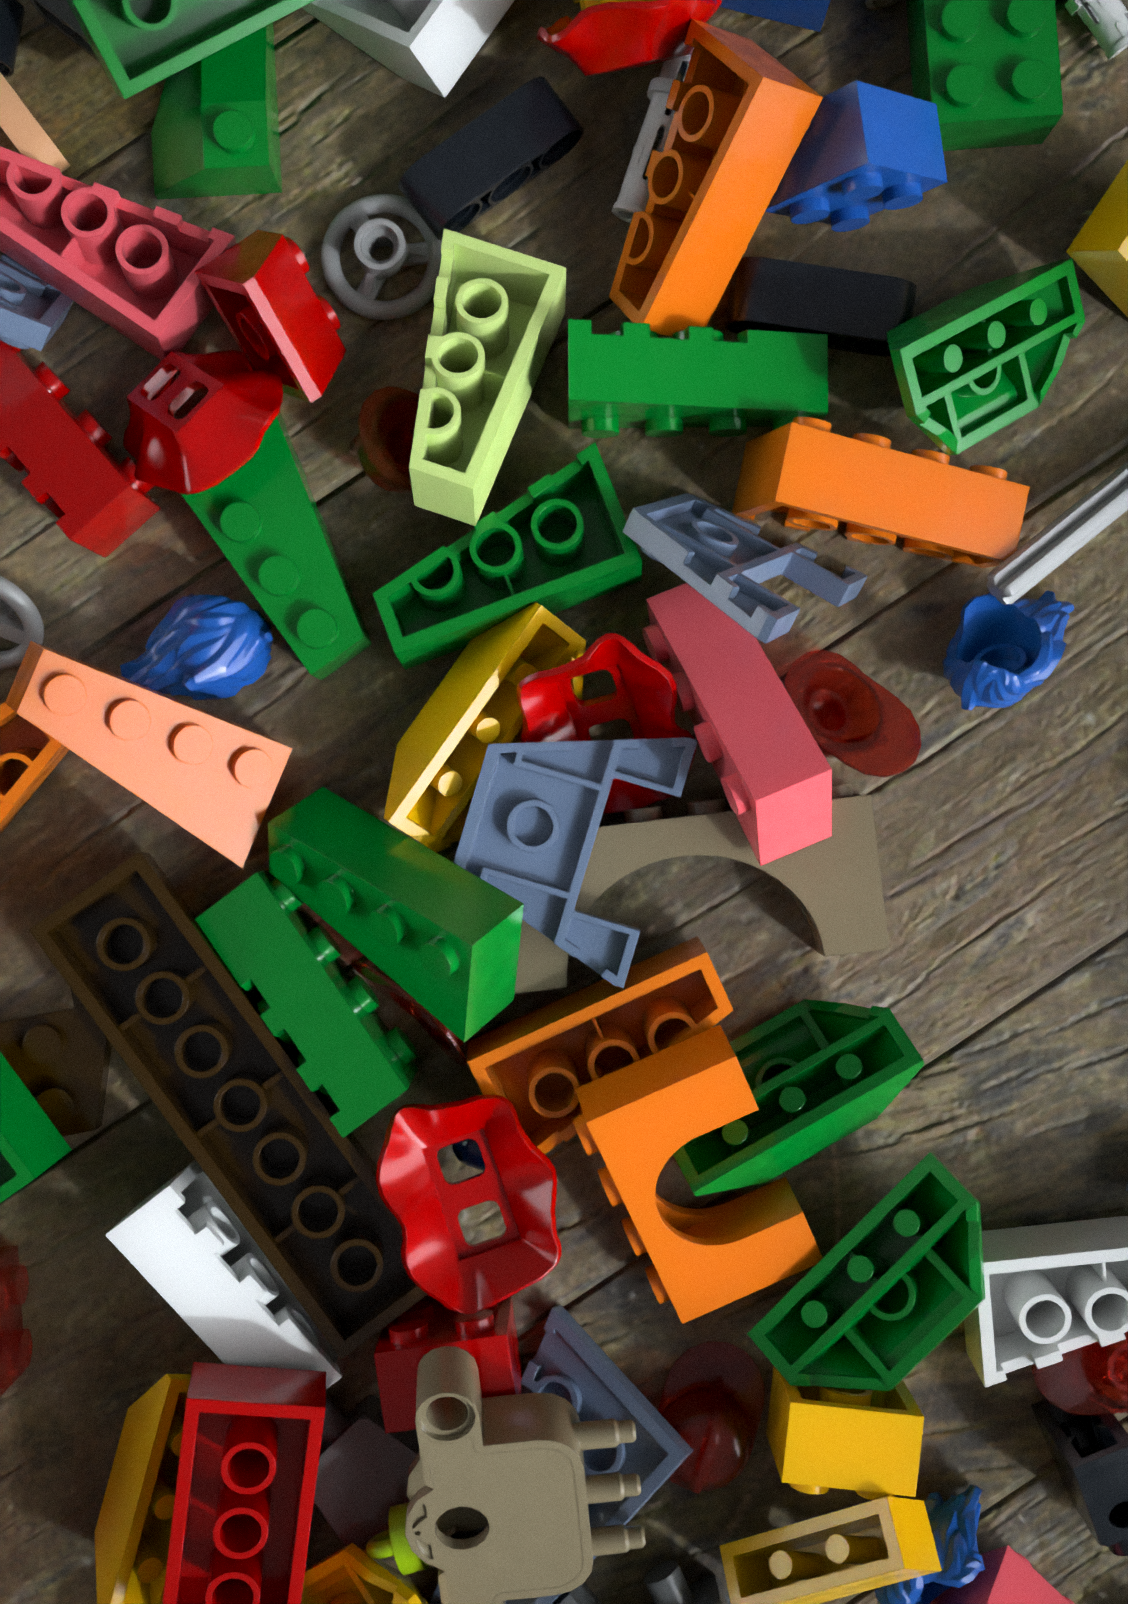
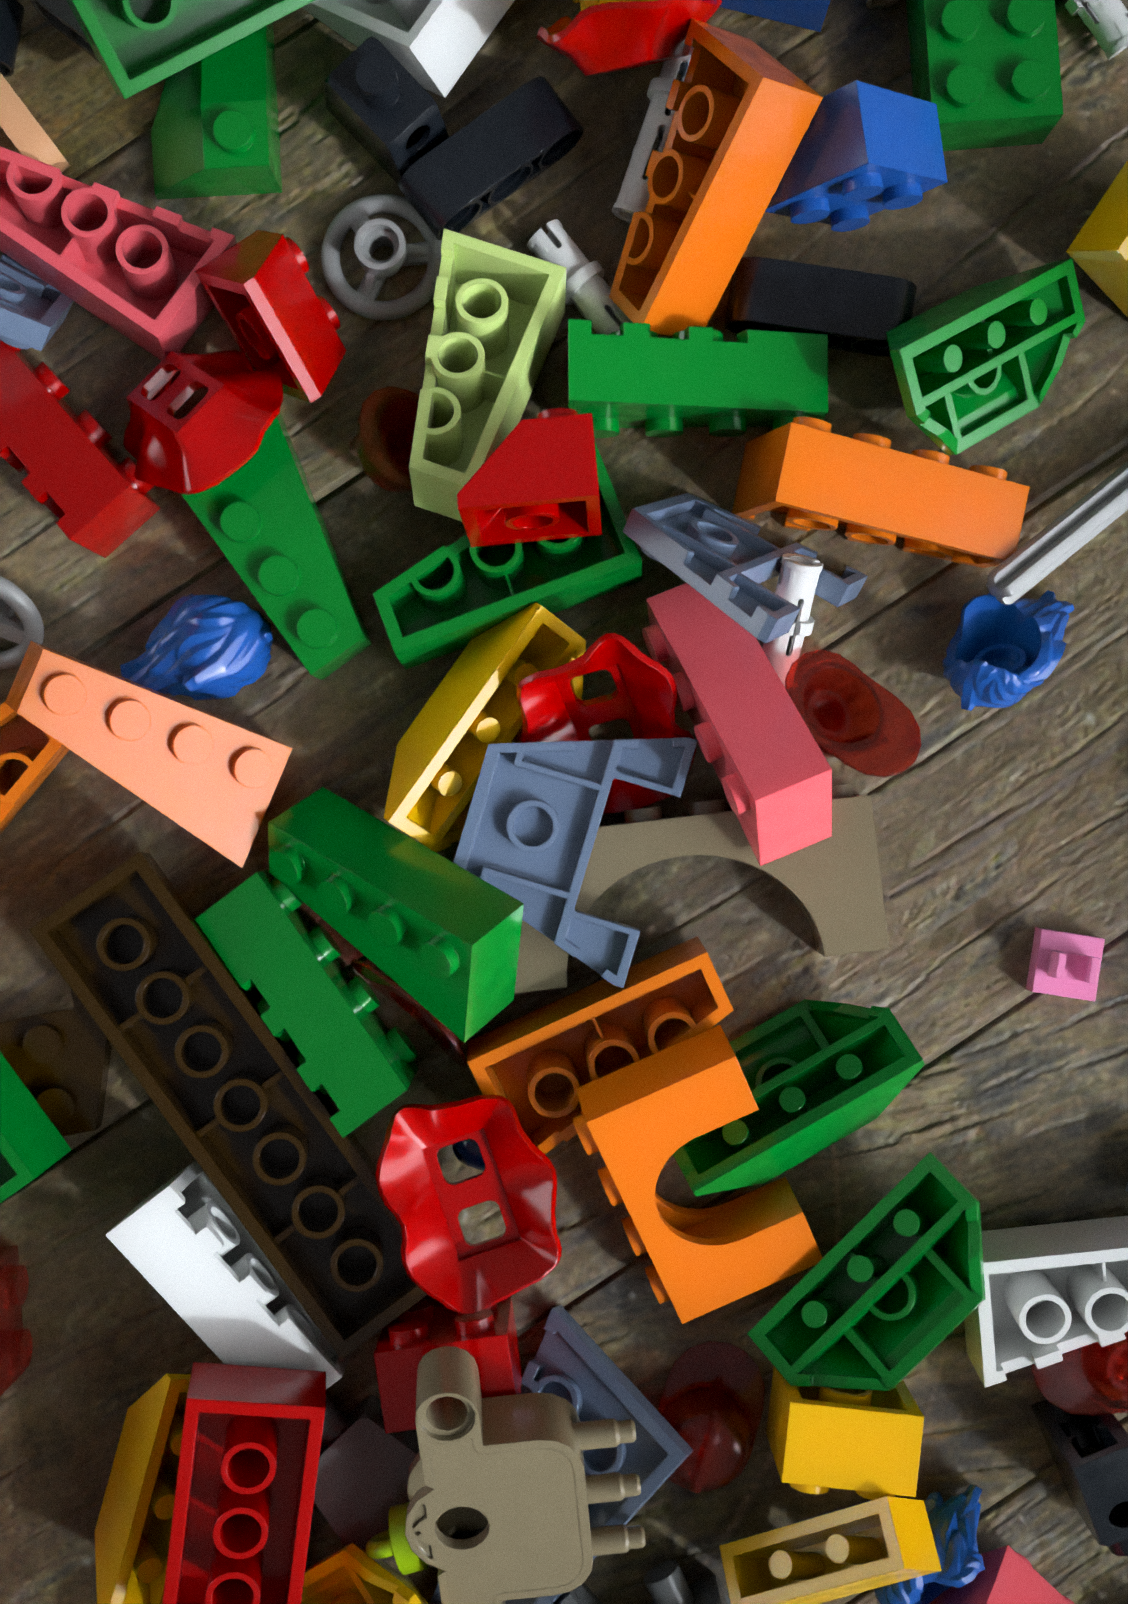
none -> black torso [324,36,449,184]
none -> red slope [457,408,602,547]
none -> white pin [527,219,633,334]
none -> pin [762,553,823,689]
none -> bright pink tile [1026,927,1105,1002]

